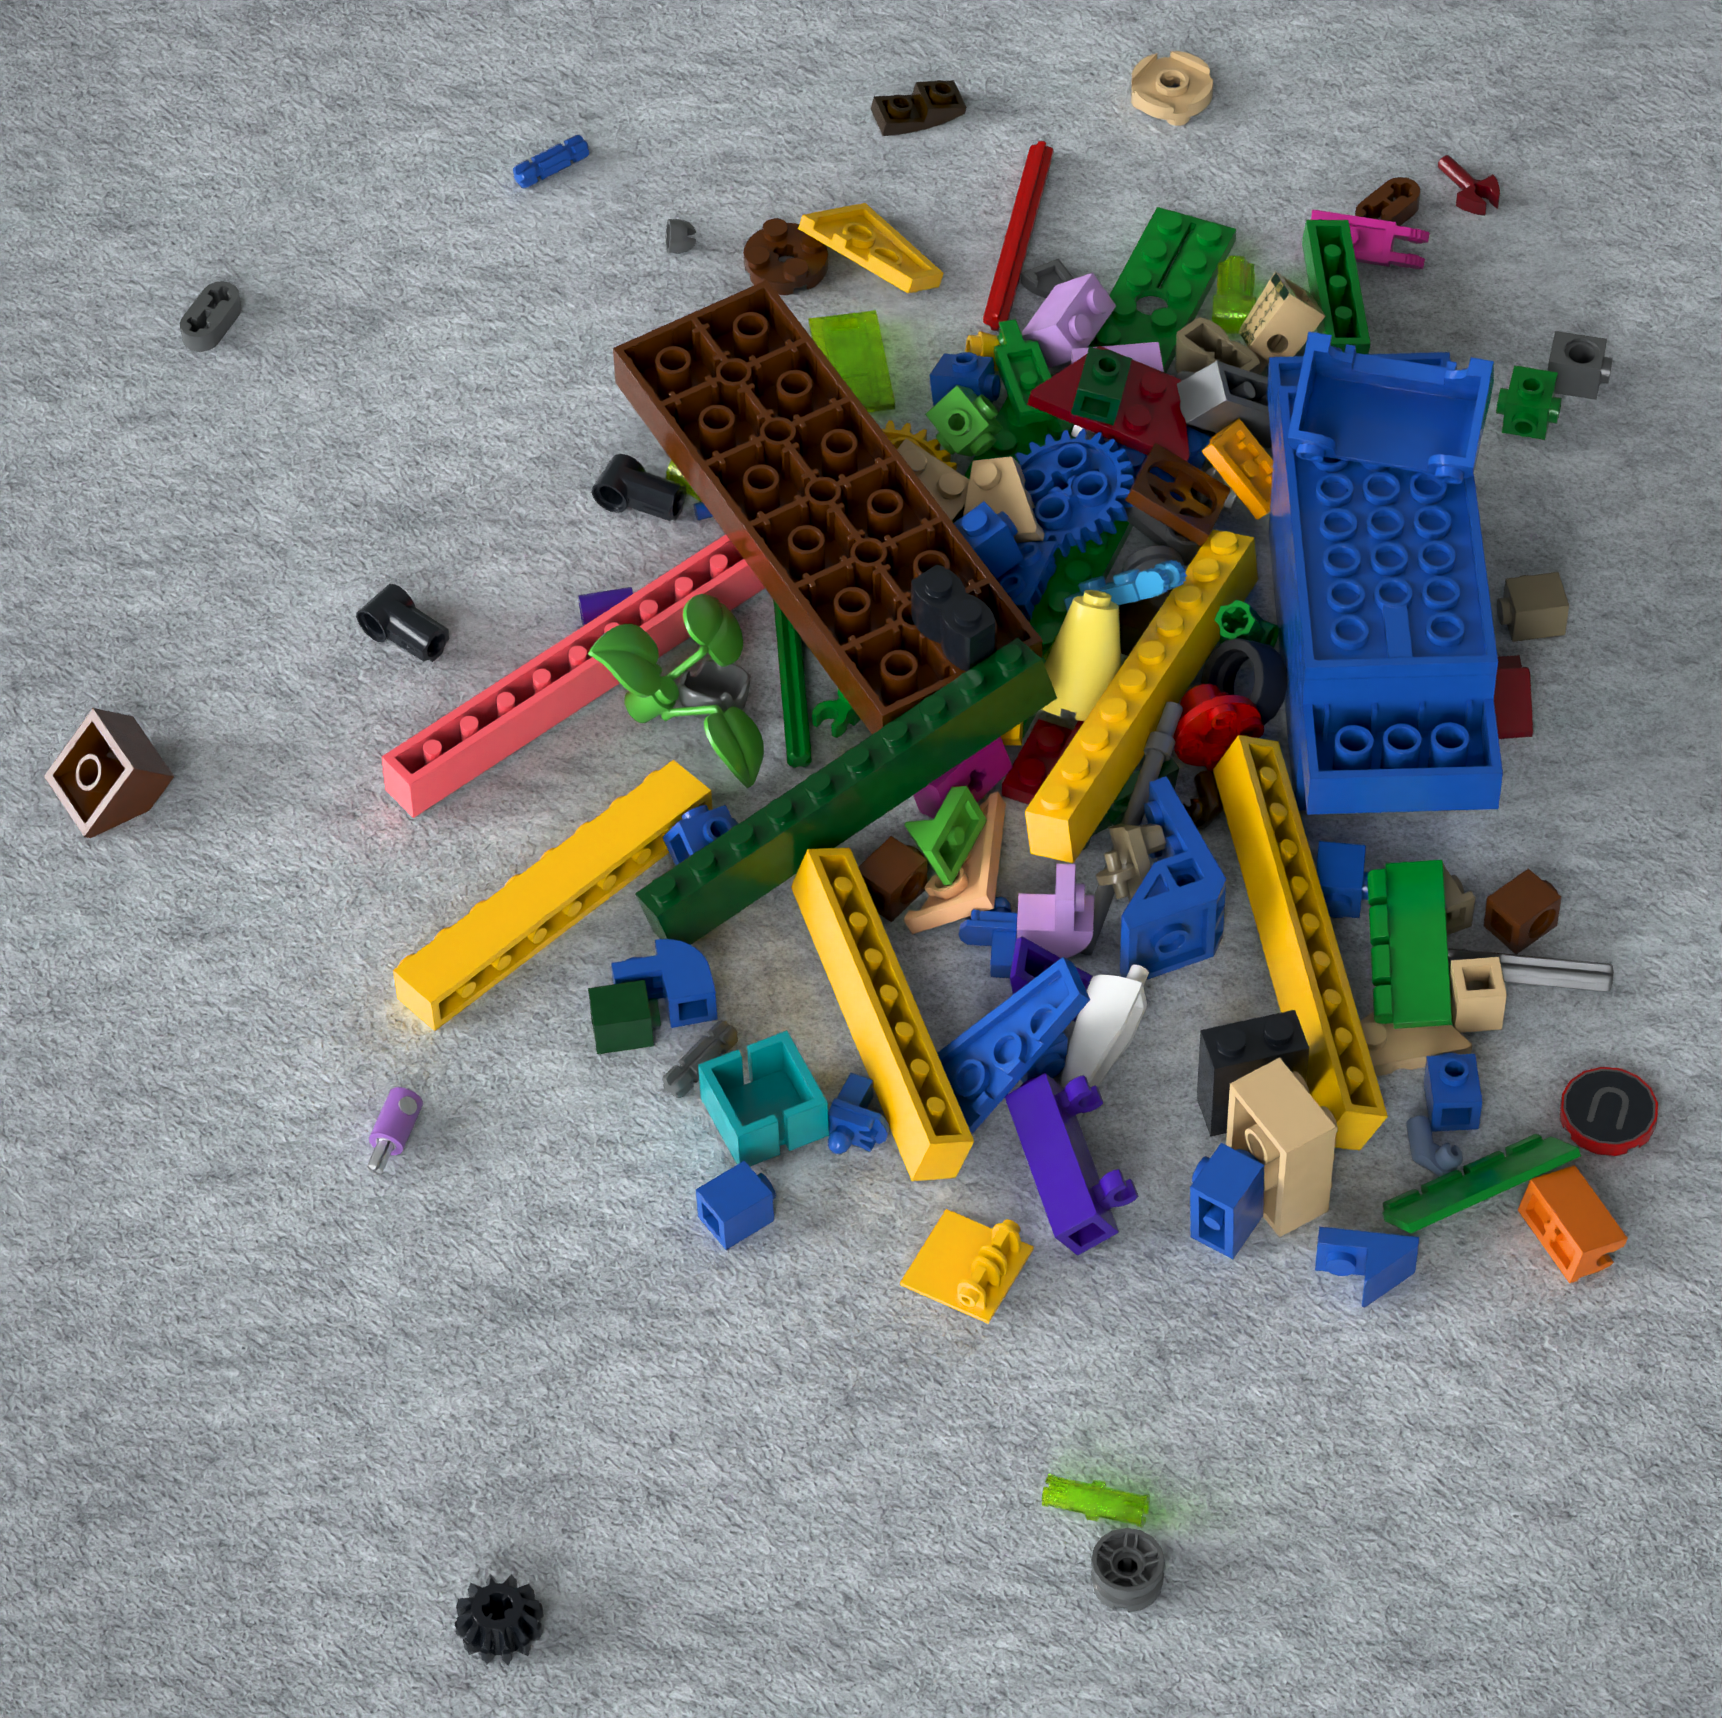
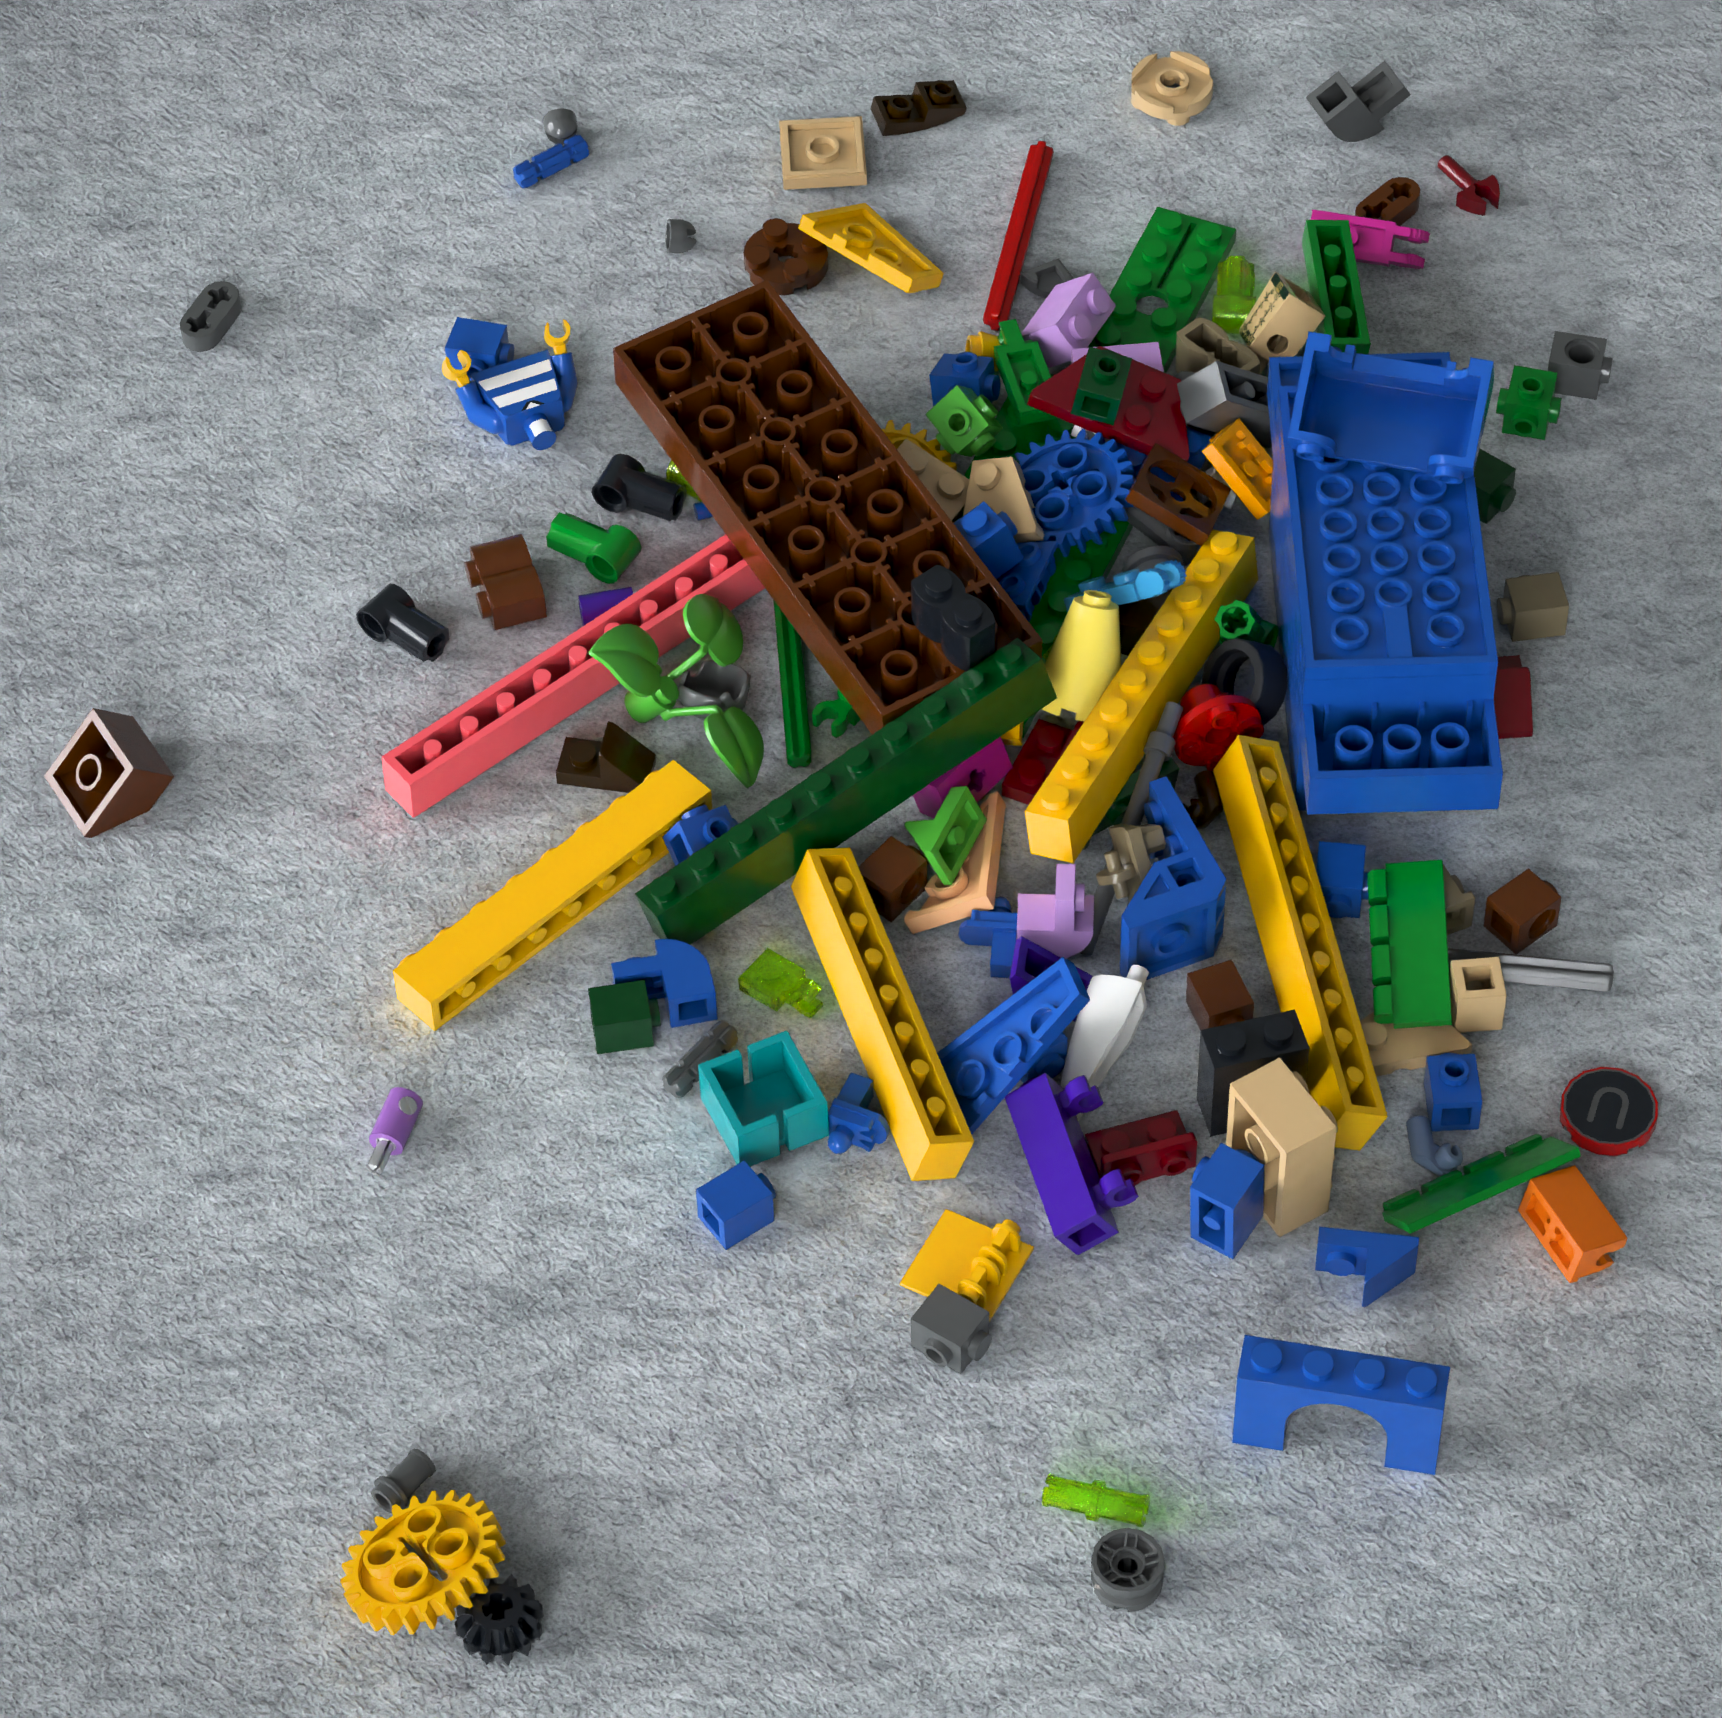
clear neon green piece [808,310,895,412] -> none
none -> yellow gear [340,1490,506,1635]
none -> dark grey pin [371,1448,436,1513]
none -> blue torso [442,319,578,450]
none -> blue brick [445,317,514,381]
none -> reddish brown brick [464,534,547,630]
none -> dark grey hinge [543,108,577,145]
none -> green piece [546,512,642,584]
none -> dark brown slope [556,721,656,793]
none -> clear neon green plate [738,948,823,1018]
none -> tan plate [779,116,867,190]
none -> dark grey brick [911,1284,992,1374]
none -> dark red bracket [1085,1110,1197,1185]
none -> reddish brown brick [1186,959,1254,1030]
none -> blue arch [1232,1335,1450,1475]
none -> dark grey brick [1306,61,1411,142]
none -> dark green brick [1474,448,1516,524]

